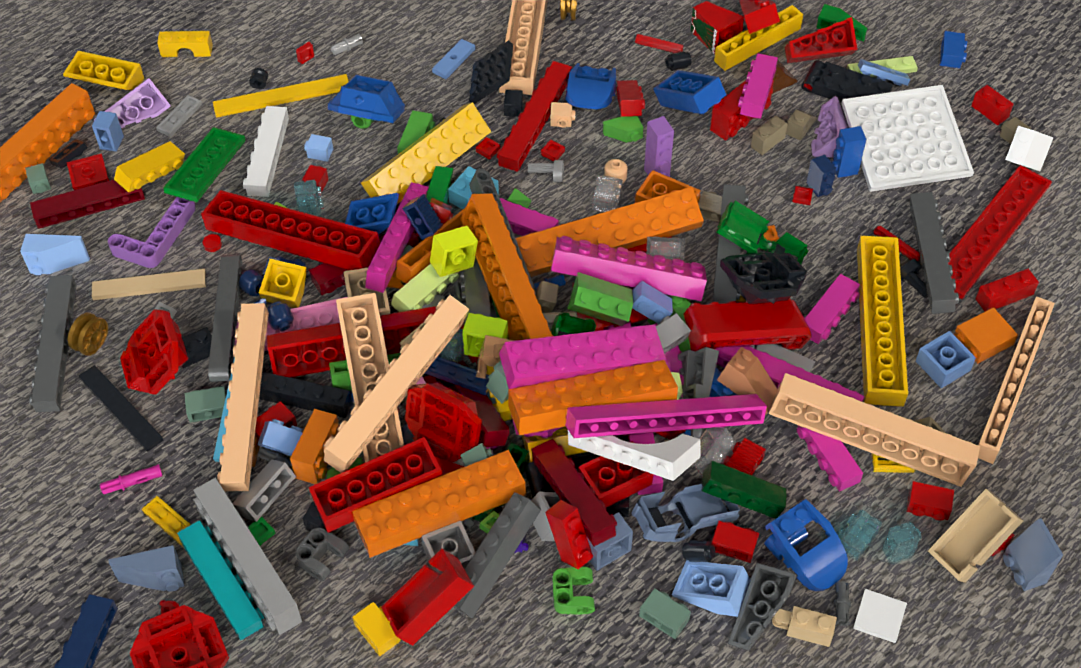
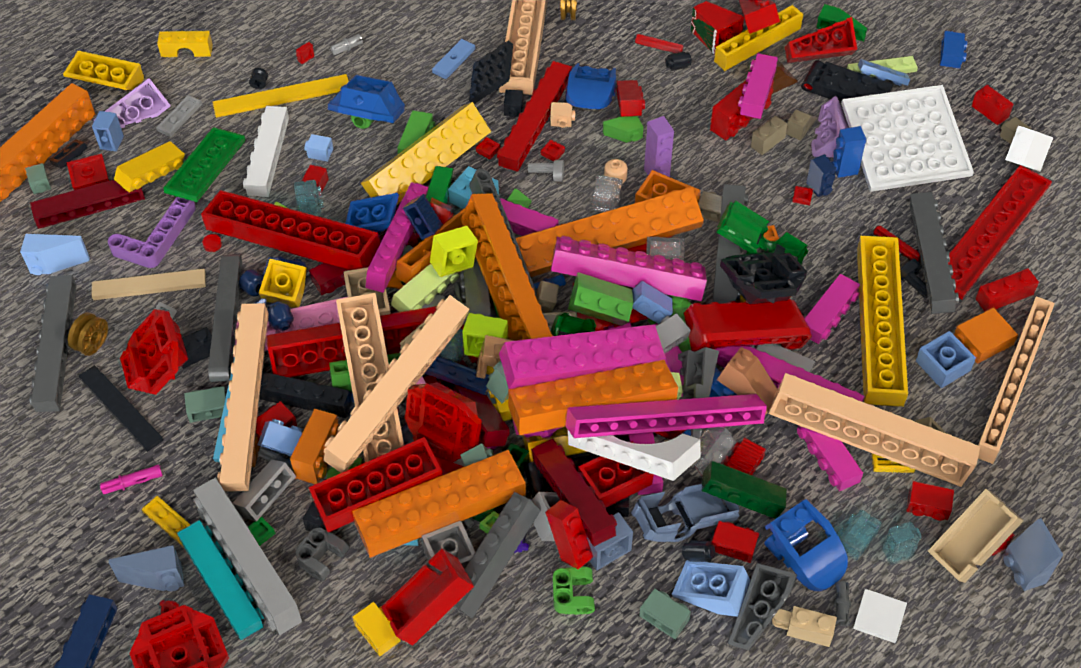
blue brick [653,70,726,114] -> none

